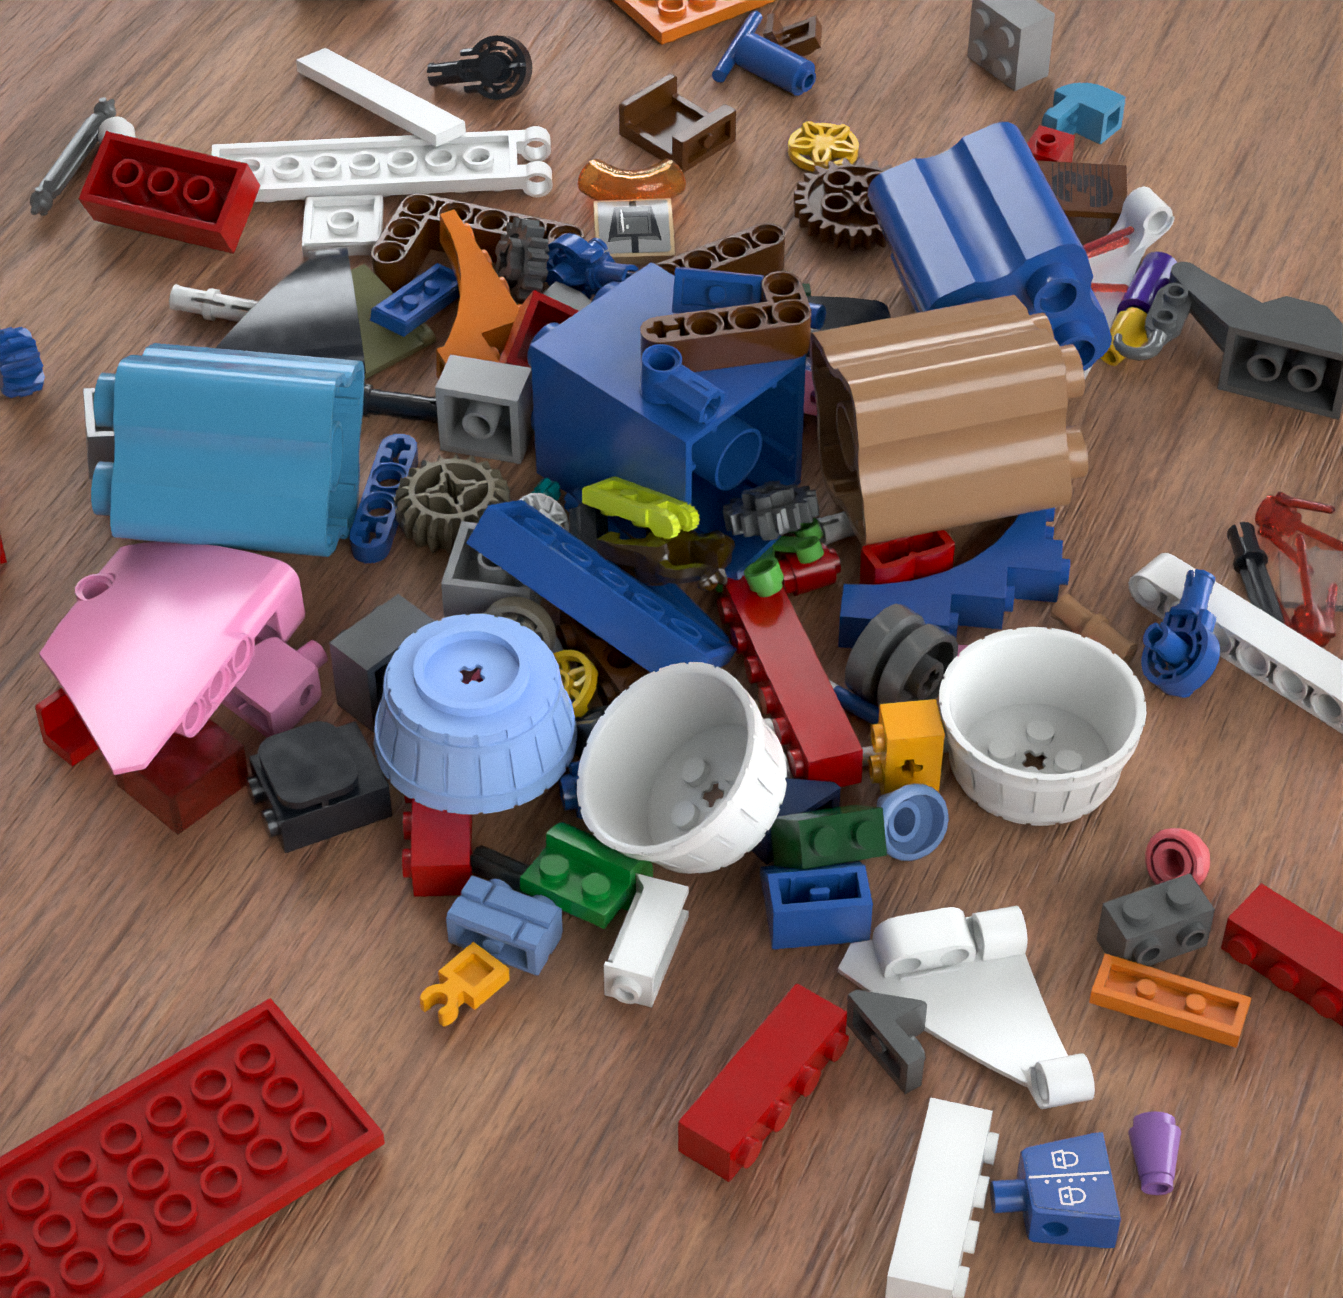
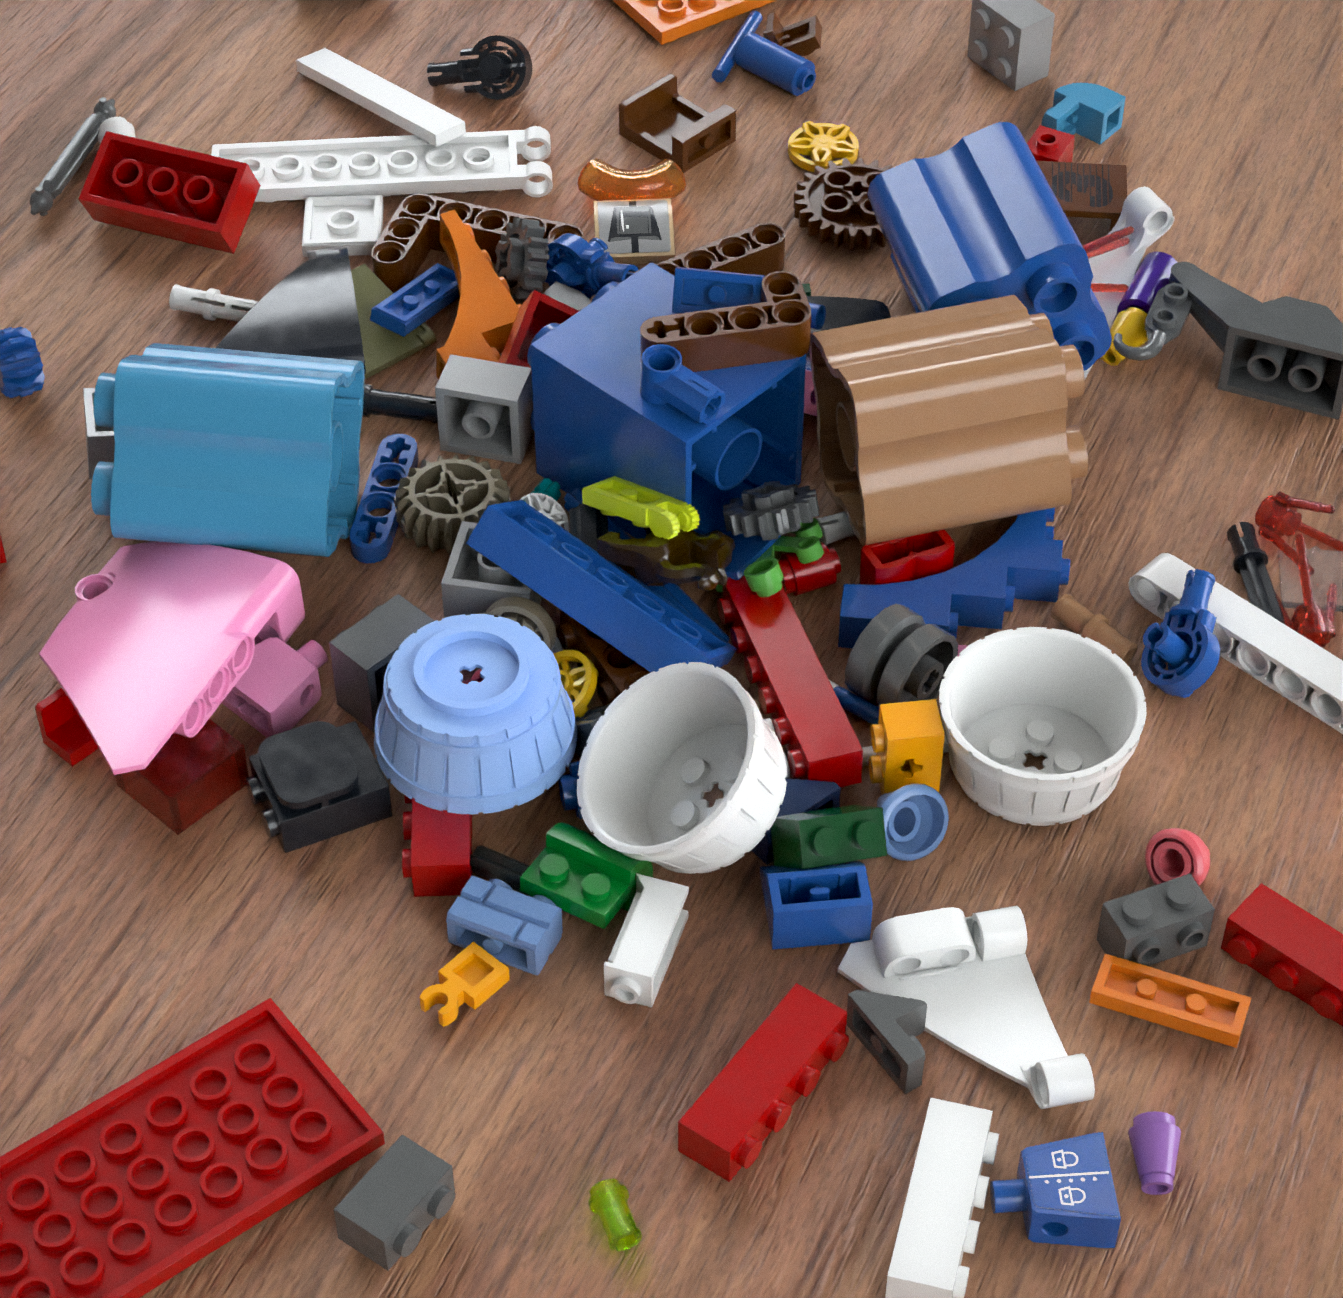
none -> dark grey brick [334,1135,456,1271]
none -> clear neon green pin [588,1179,642,1251]

